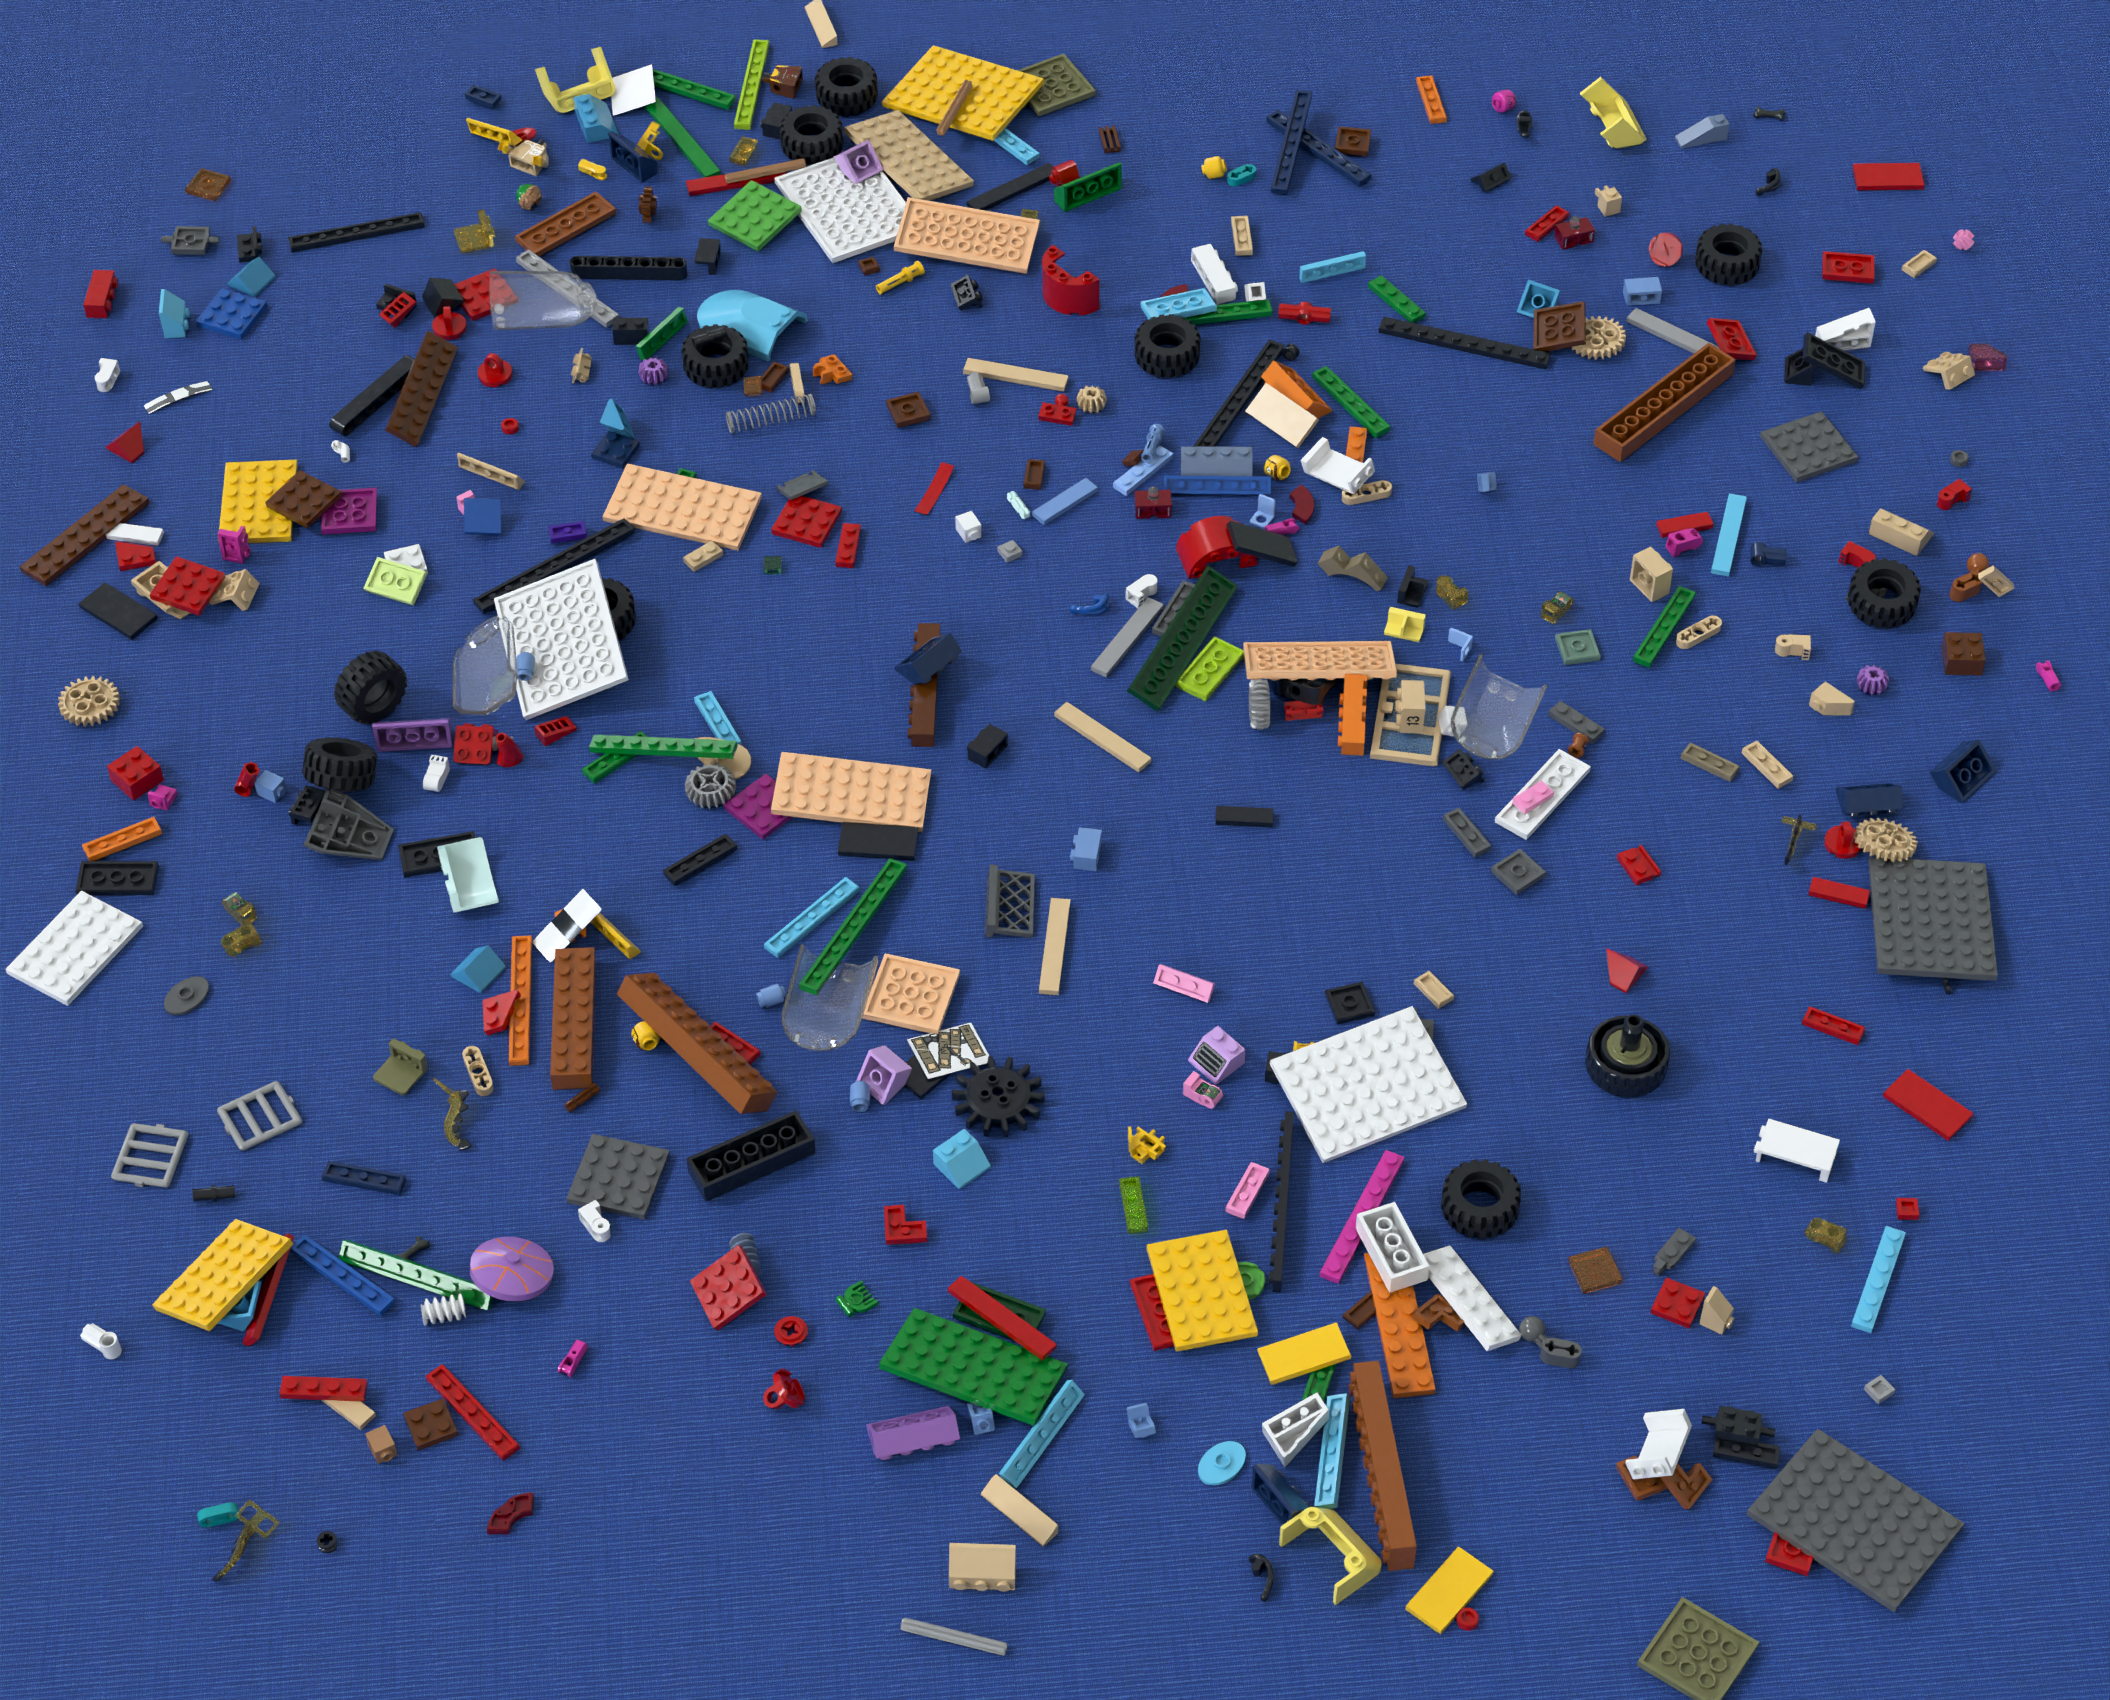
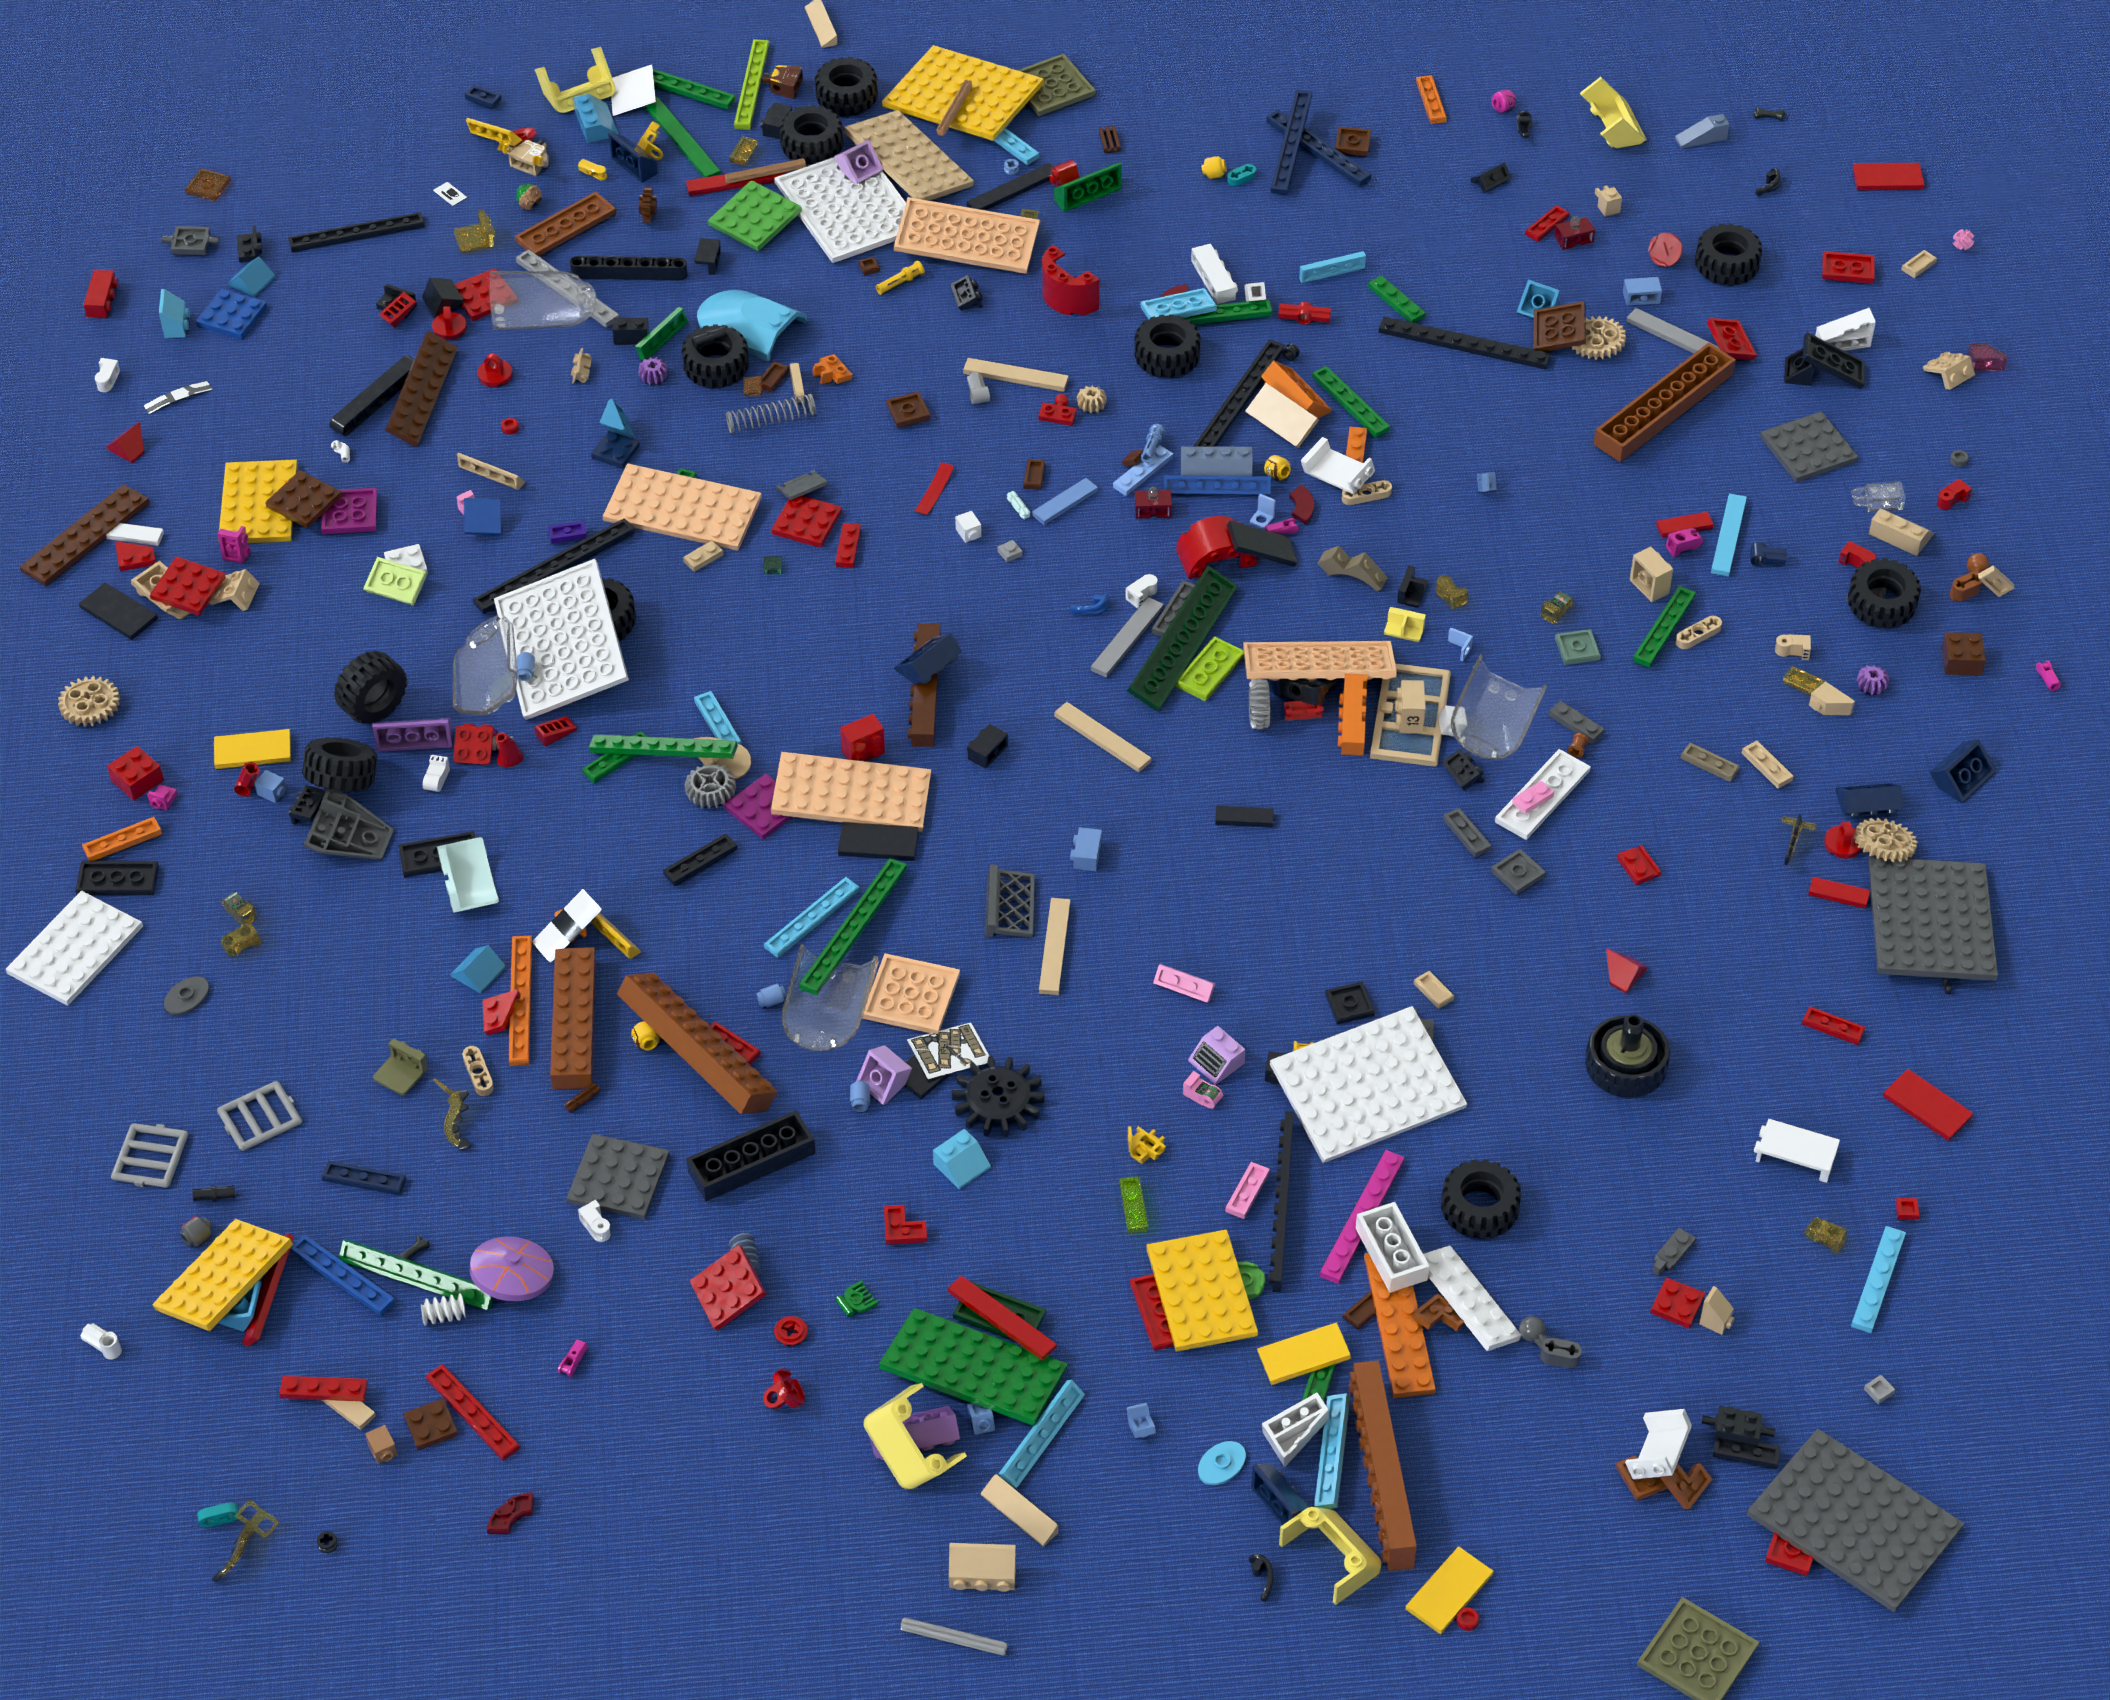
tan plate [1231,216,1253,256] -> none
clear orange tile [1568,1246,1623,1294] -> none
none -> dark grey head [180,1216,212,1247]
none -> yellow tile [214,729,291,769]
none -> white sticker [433,182,467,206]
none -> red brick [840,714,885,762]
none -> light yellow windscreen [864,1383,967,1489]
none -> medium blue bush [1004,159,1019,175]
none -> clear yellow plate [1783,666,1825,695]
none -> clear hinge [1851,482,1906,512]

